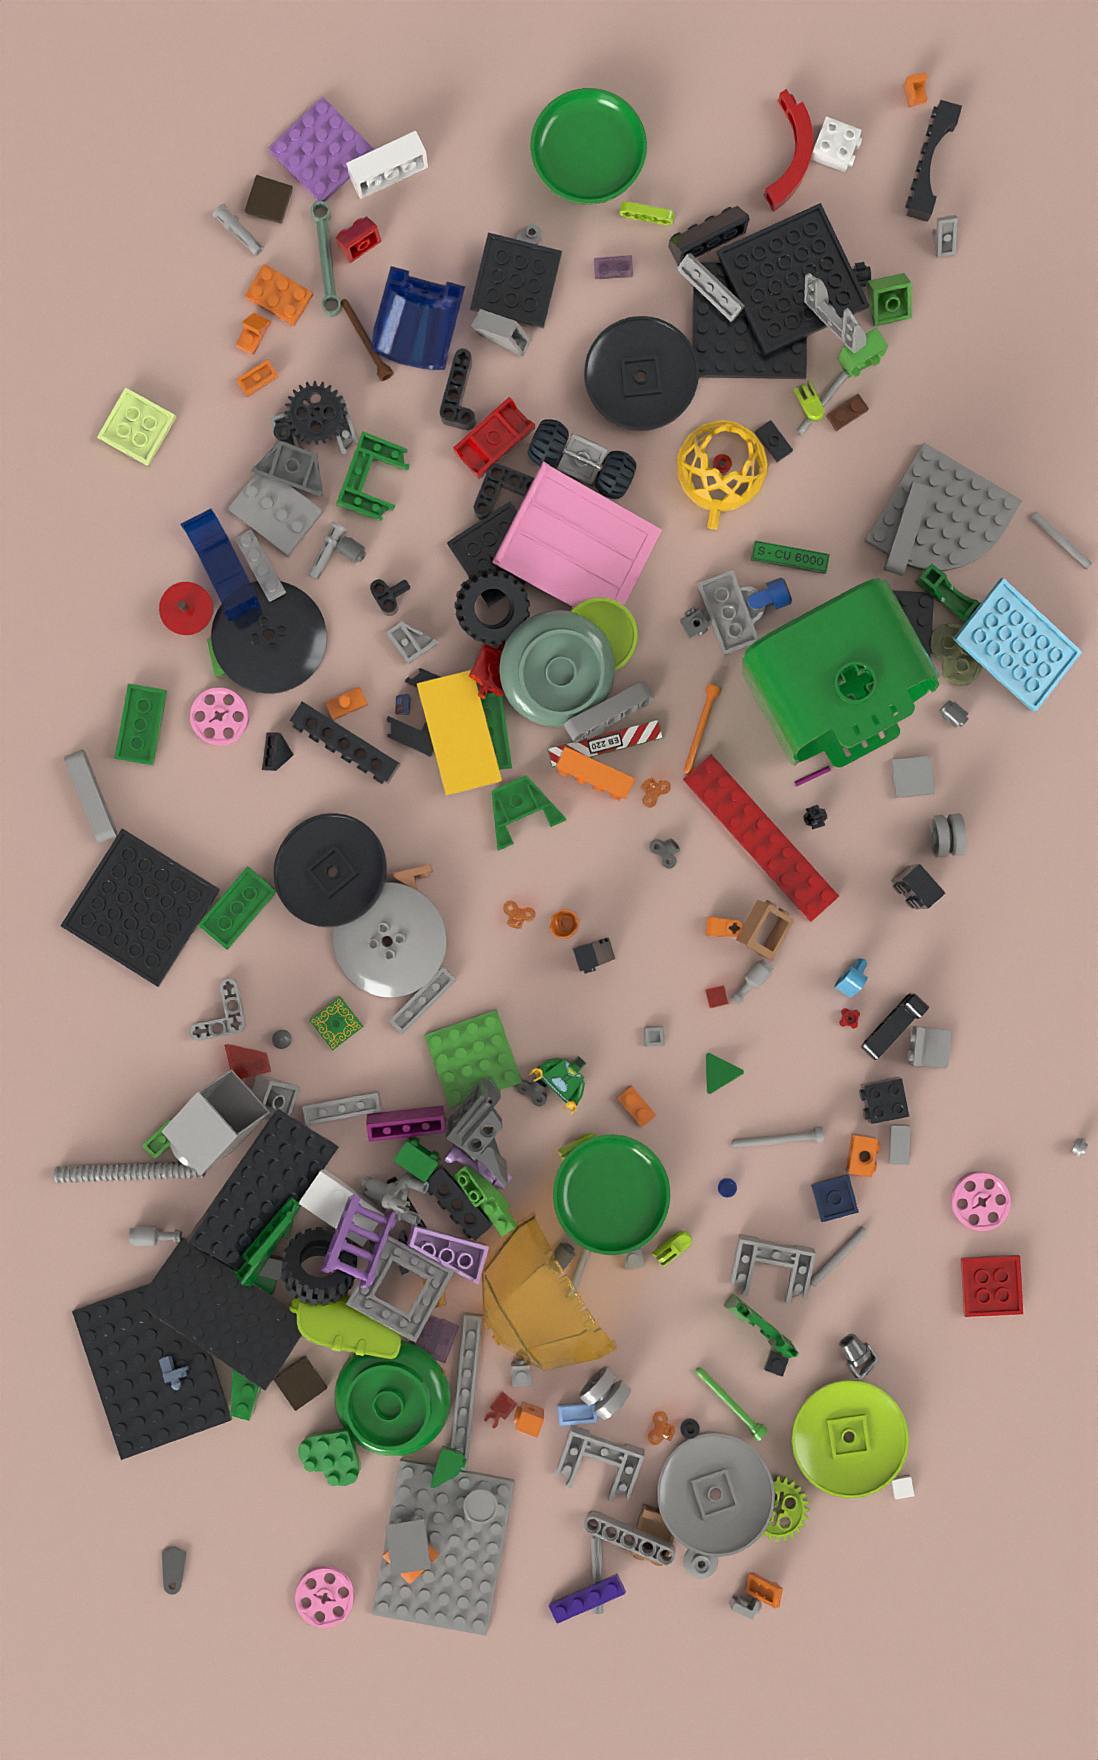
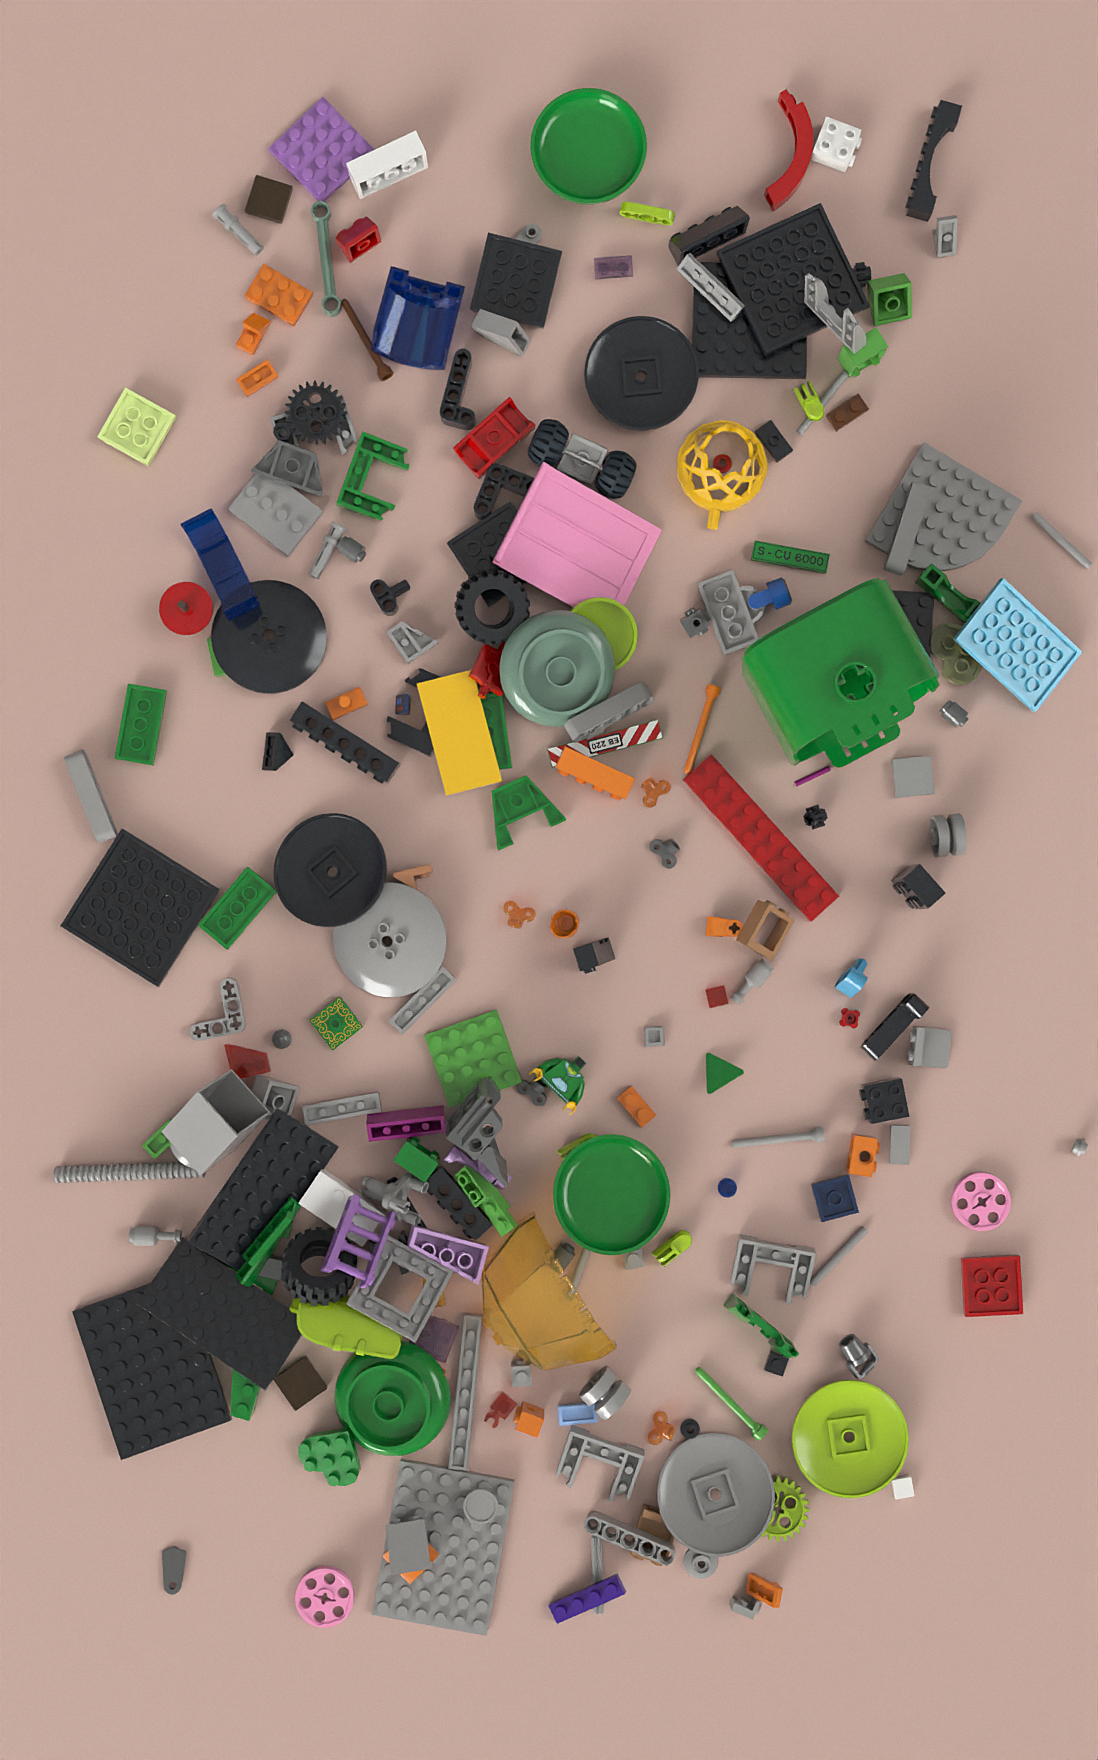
sand blue piece [159,1356,189,1390] -> none
bright pink wedge [190,688,249,745] -> none
light grey plate [235,529,286,602] -> none
green slope [430,1446,467,1488] -> none
orange panel [903,72,928,107] -> none

